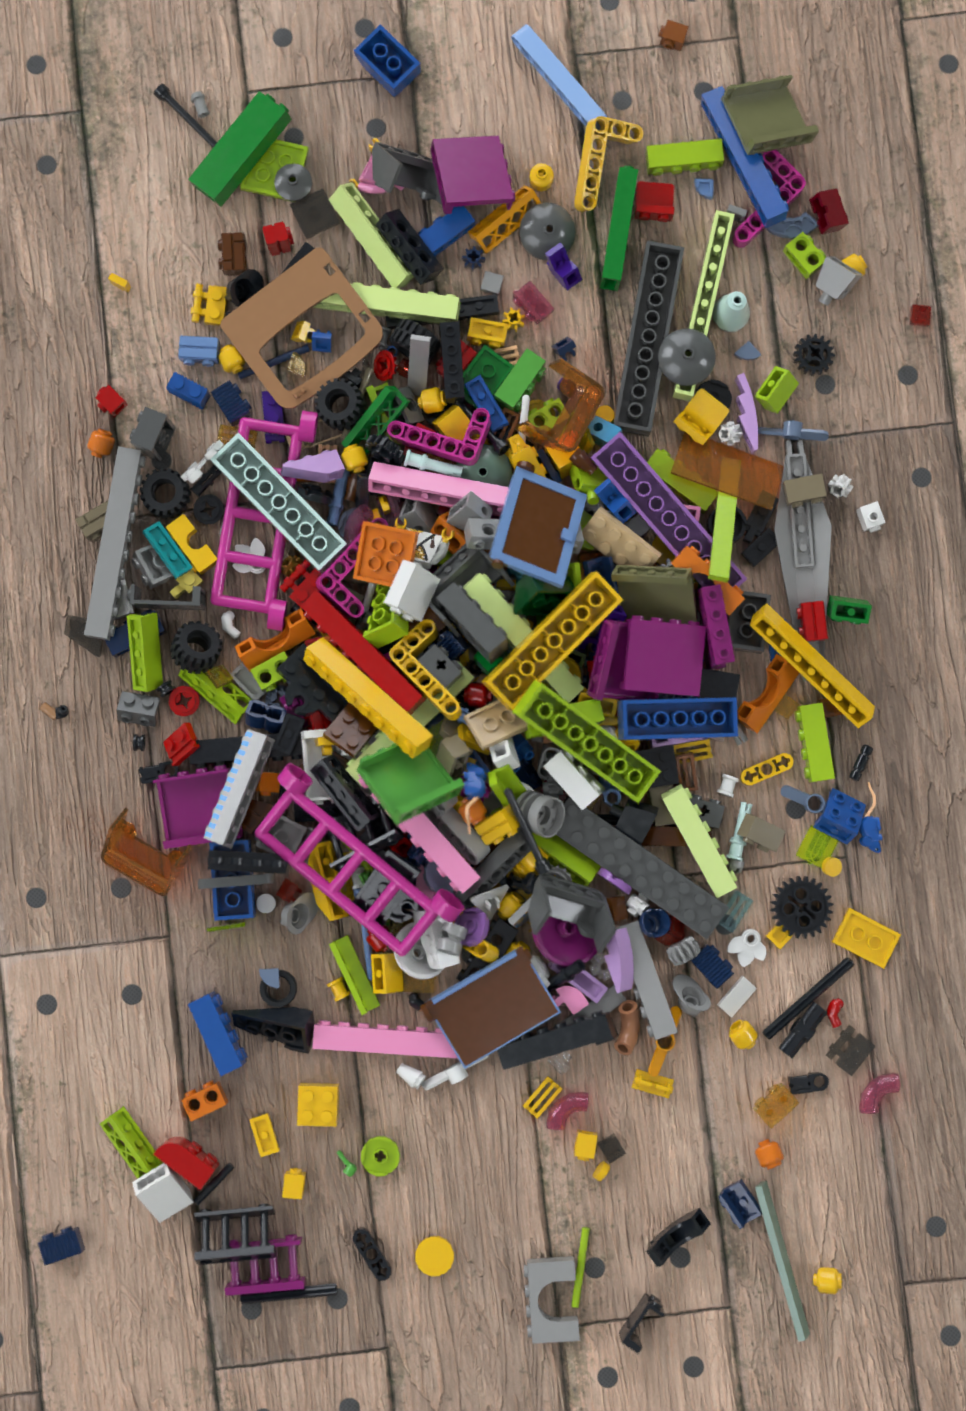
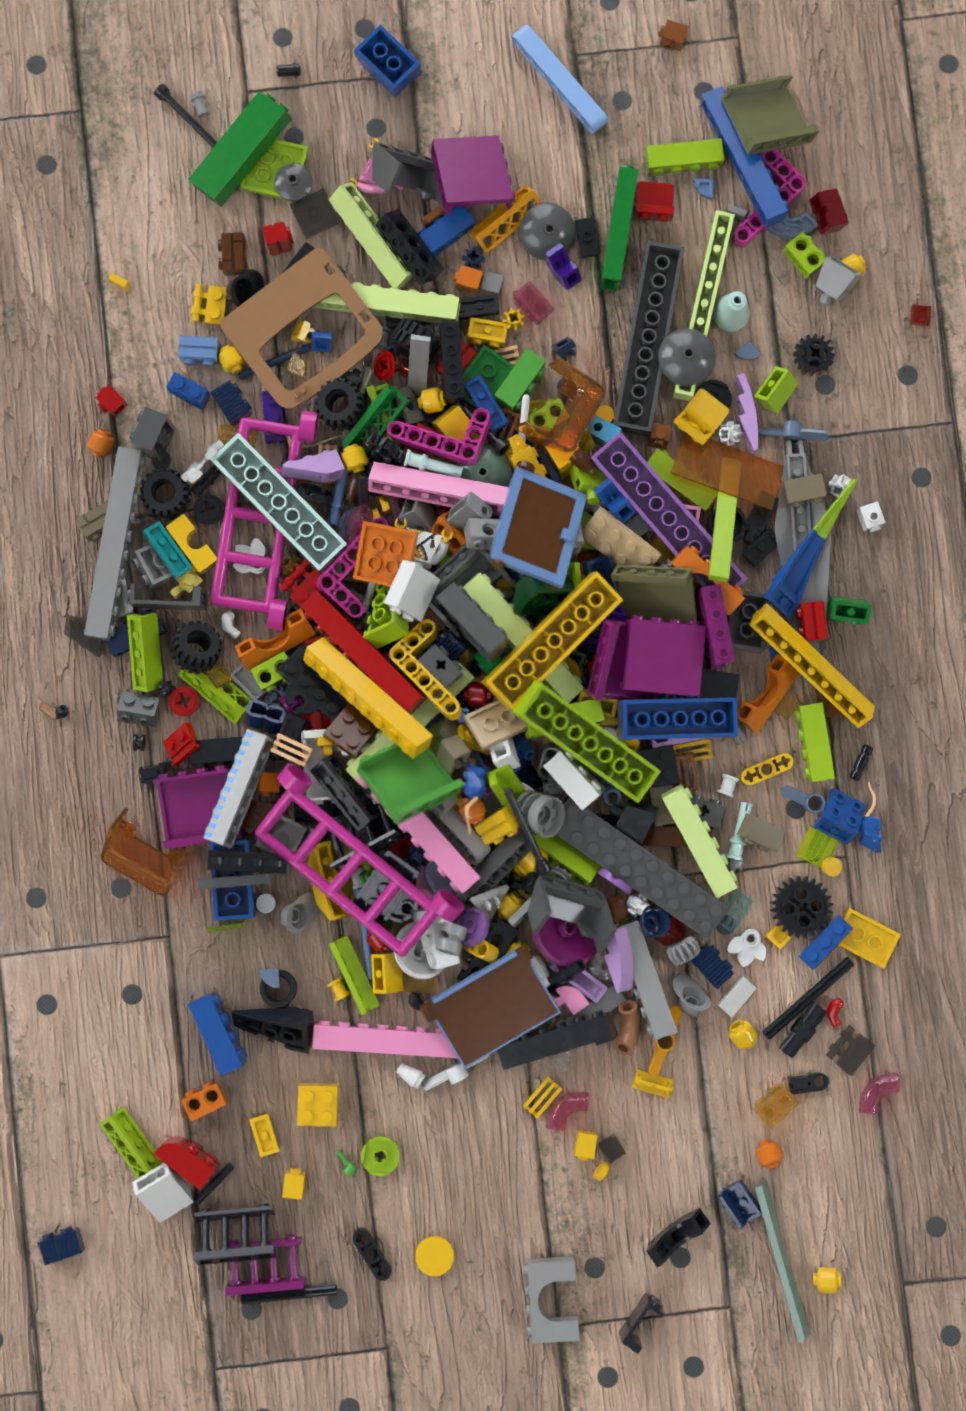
clear red tile [276,878,302,903] -> none
yellow head [529,163,554,192] -> none
lime bar [571,1227,590,1308] -> none
yellow beam [574,116,643,212] -> none
none -> light nougat tile [270,733,314,767]
none -> black pin [277,62,301,78]
none -> dark orange tile [424,206,443,228]
none -> orange brick [453,265,483,295]
none -> black plate [575,217,599,259]
none -> dark orange brick [647,423,672,450]
none -> blue plate [763,479,857,619]
none -> blue plate [799,915,853,970]

